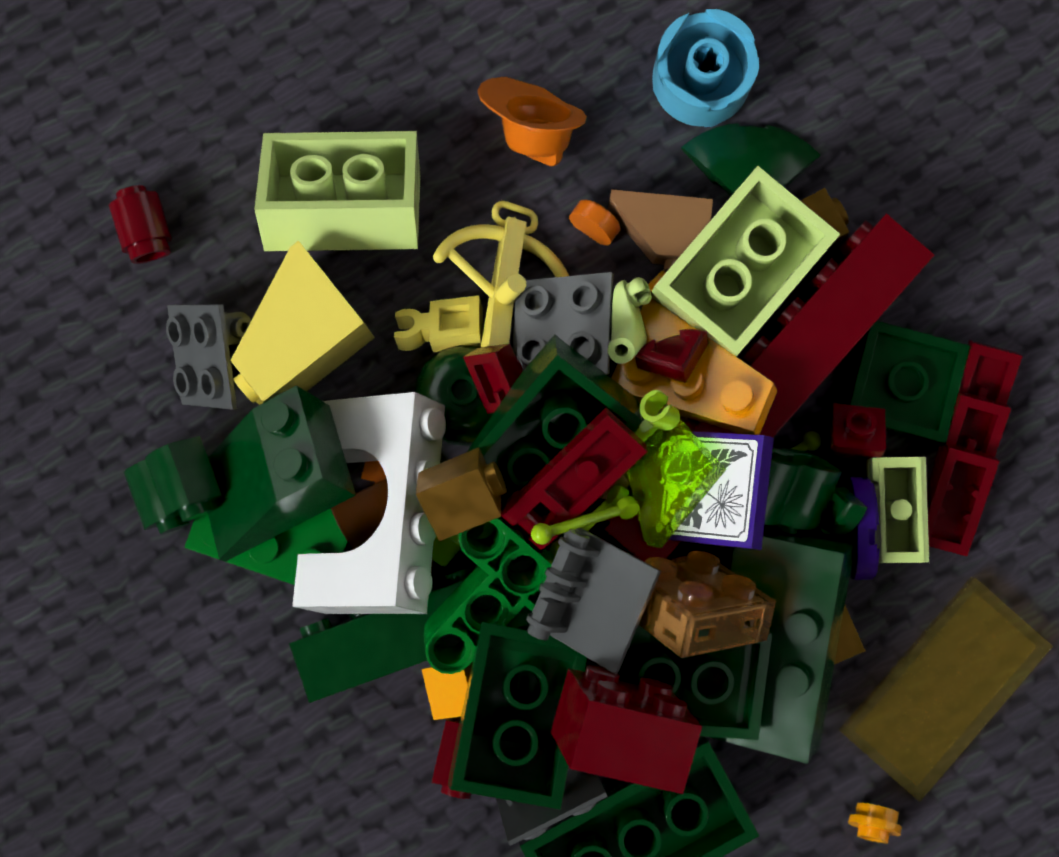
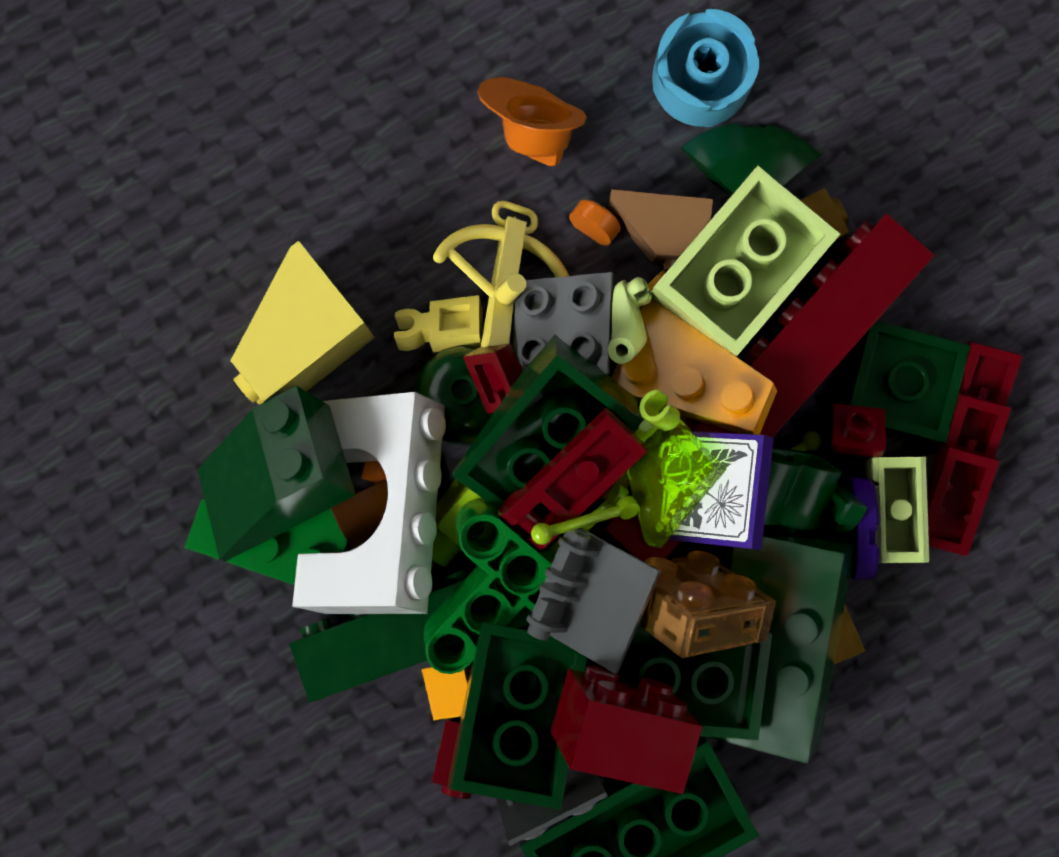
dark red brick [109,185,172,264] -> none
dark green brick [124,436,222,535] -> none
dark grey hinge [166,304,251,410] -> none
yellowish green brick [254,131,420,251] -> none
pearl gold brick [416,447,507,541] -> none
dark red tile [635,329,709,383] -> none
clear yellow tile [839,577,1053,802] -> none
light orange plate [848,803,902,844] -> none

